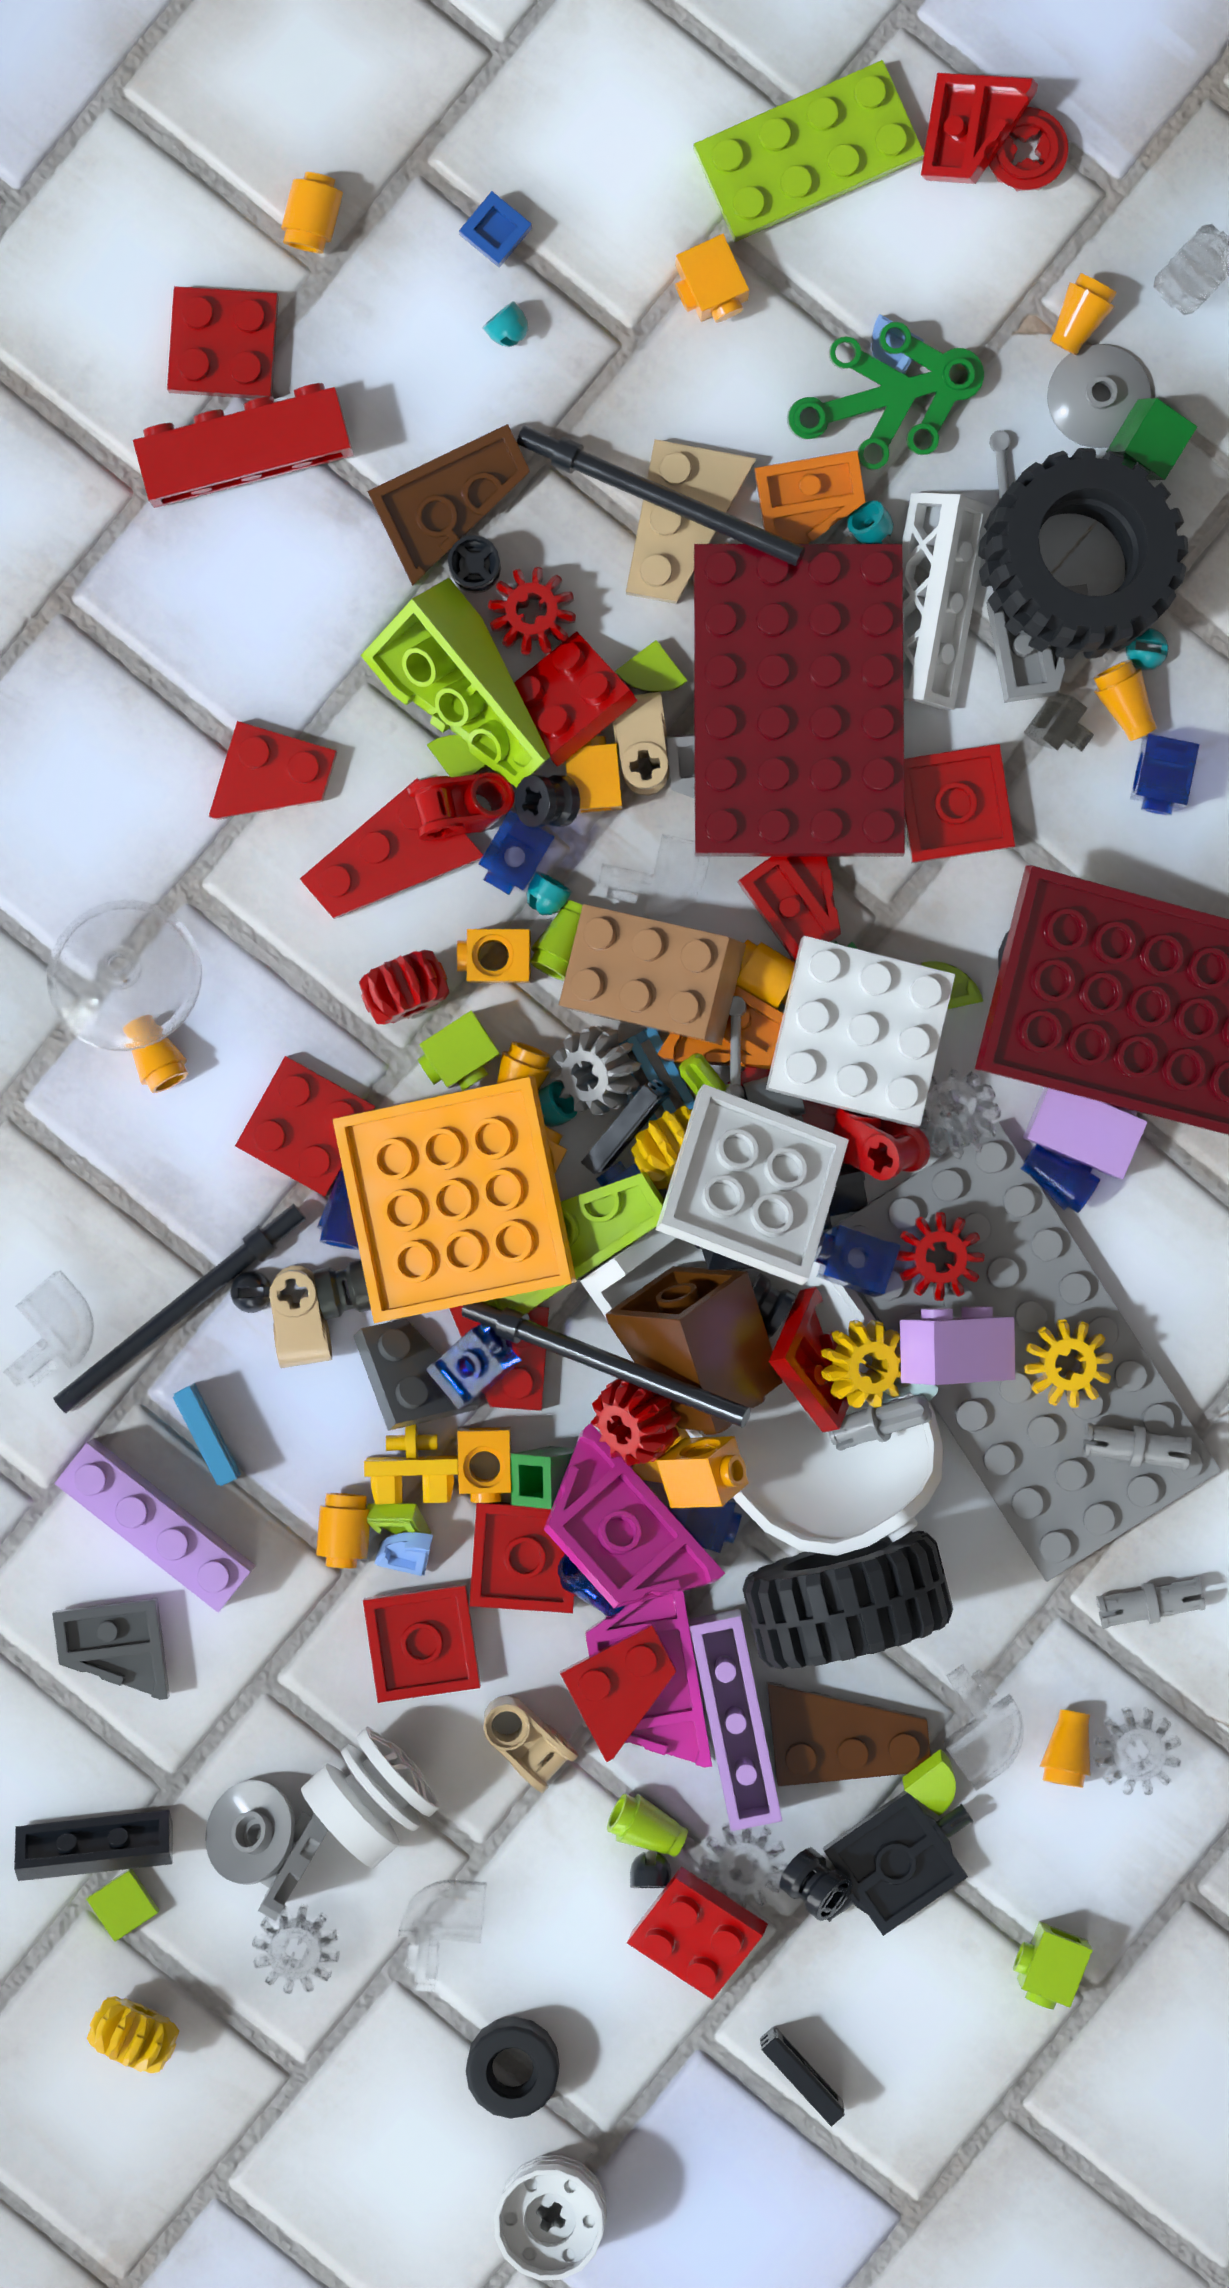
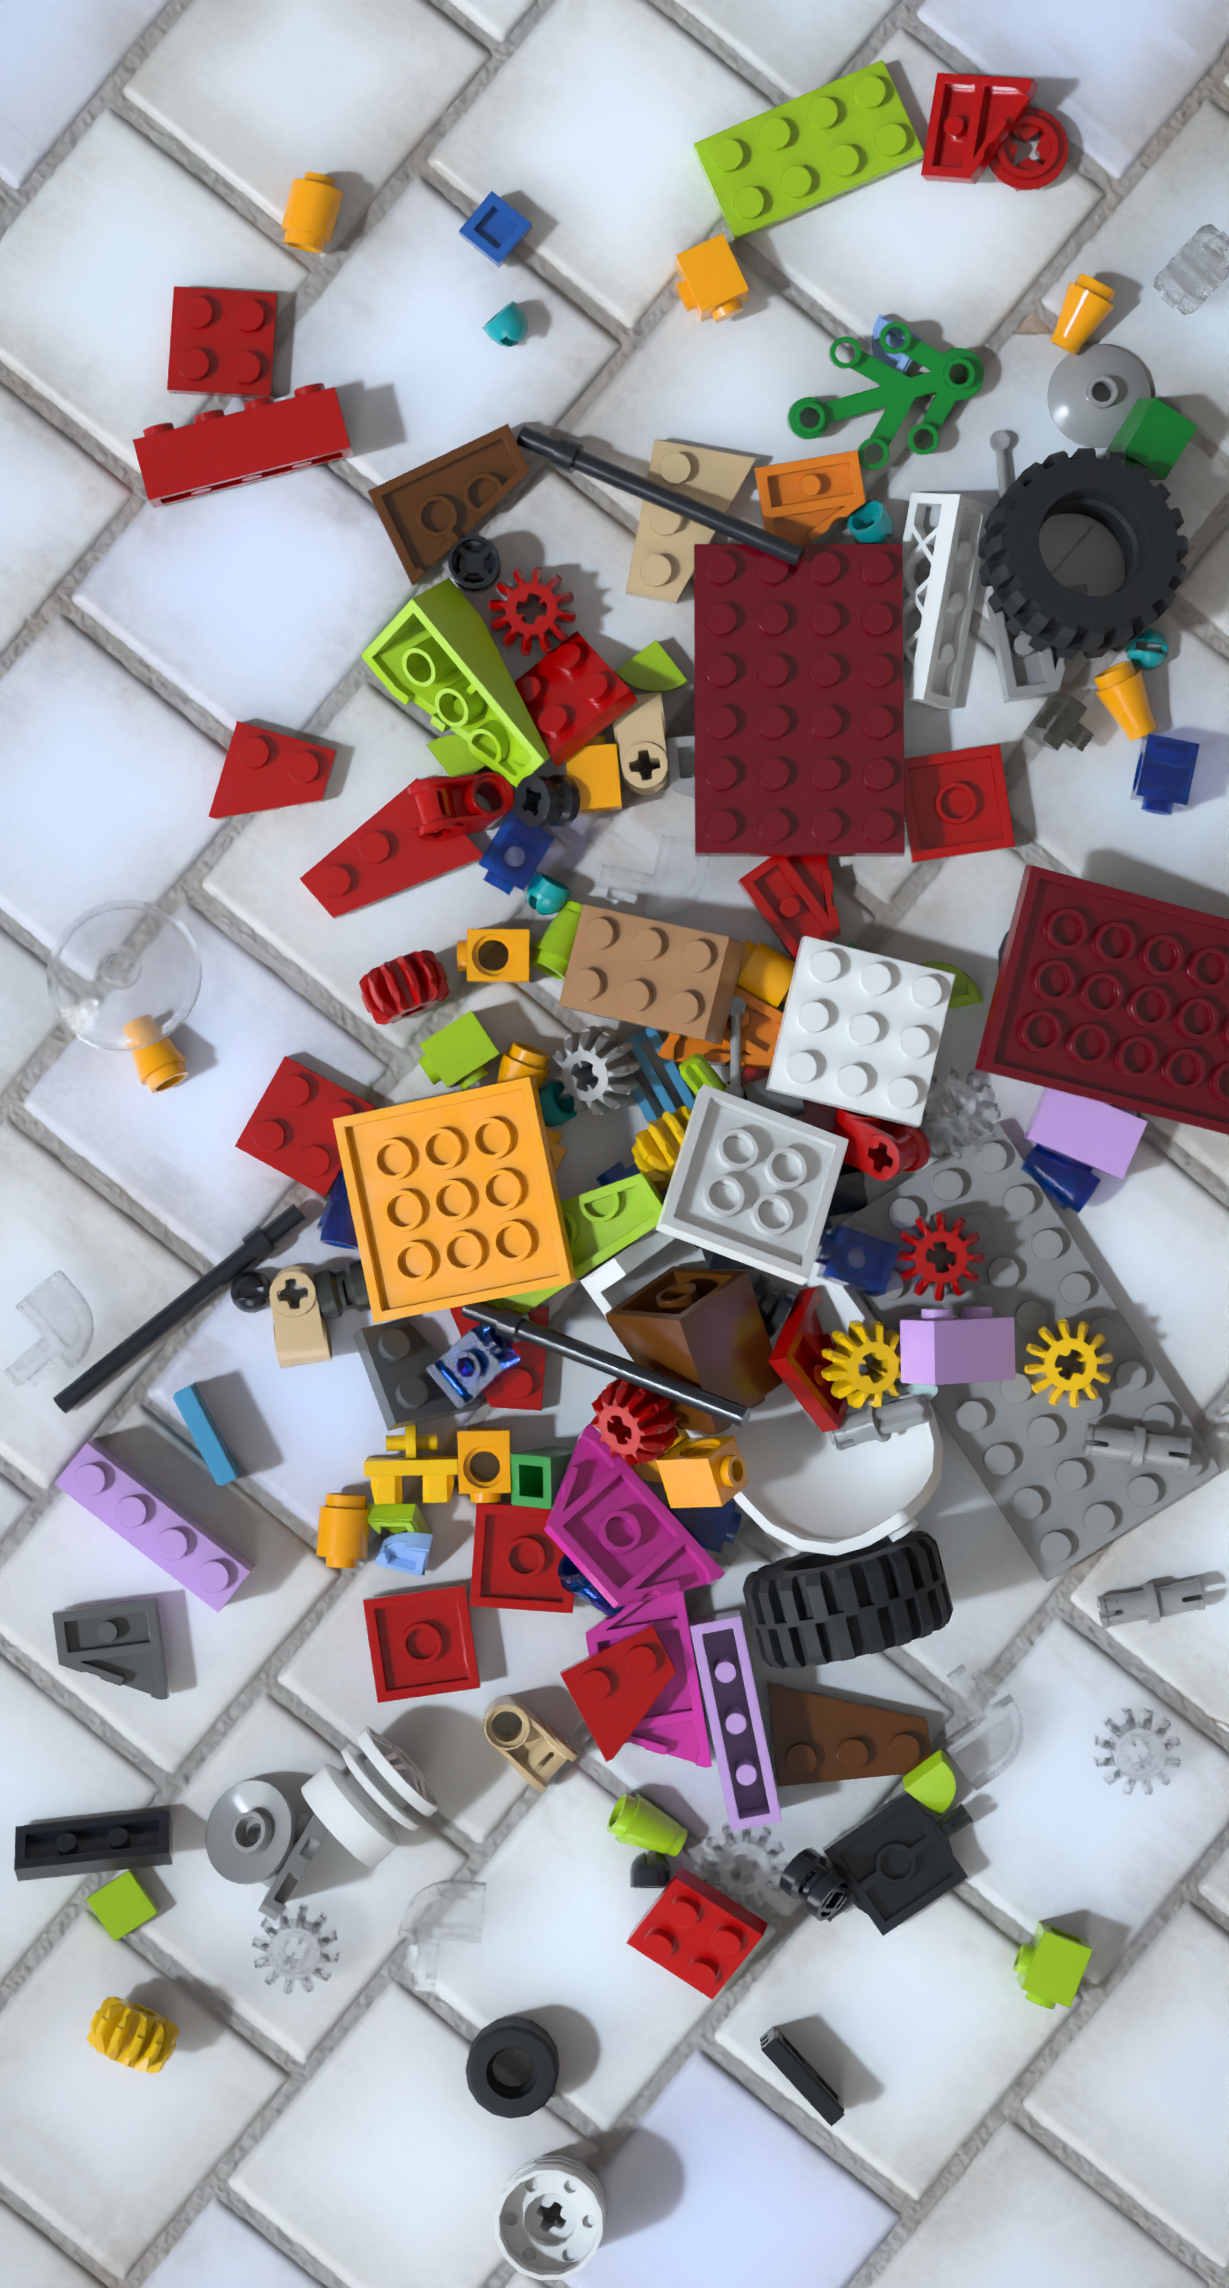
black tile [580,1078,671,1174] -> none
light orange cone [1039,1709,1091,1788] -> none

